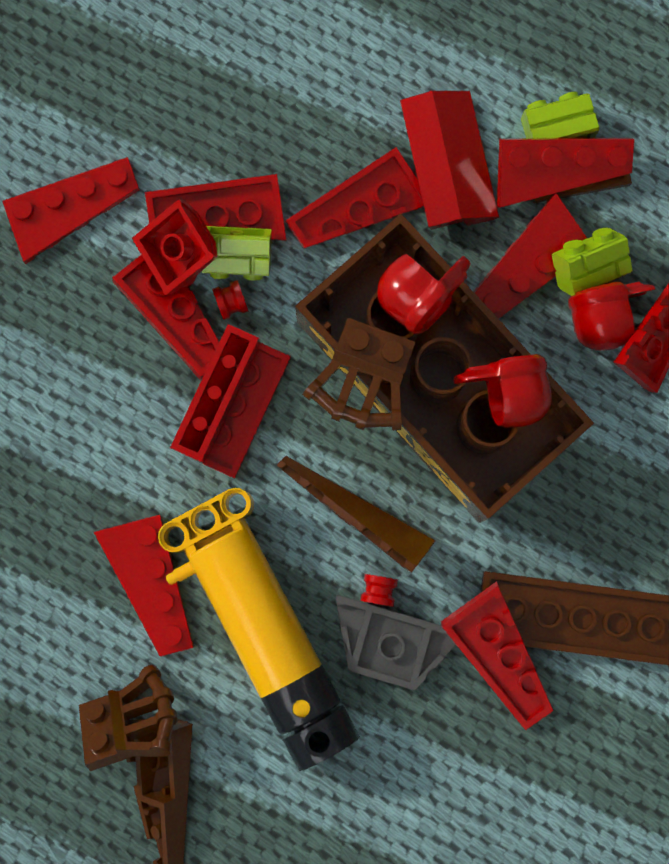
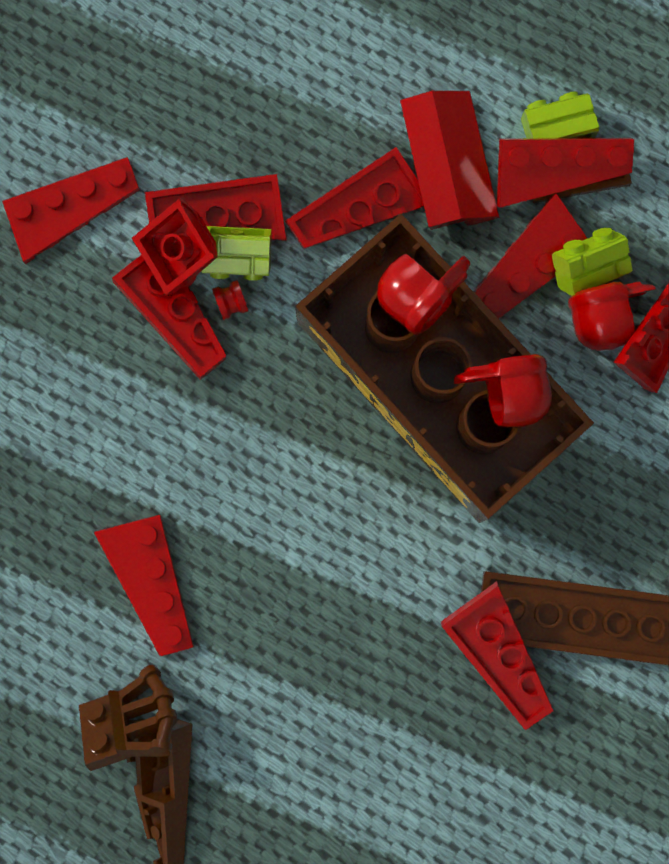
yellow piece [158,488,360,771] -> none
red slope [170,324,291,479] -> none
reddish brown wedge [277,456,435,573] -> none
reddish brown plate [302,318,415,431] -> none
dark grey wing [336,595,456,691] -> none
red wheel [360,574,398,607] -> none

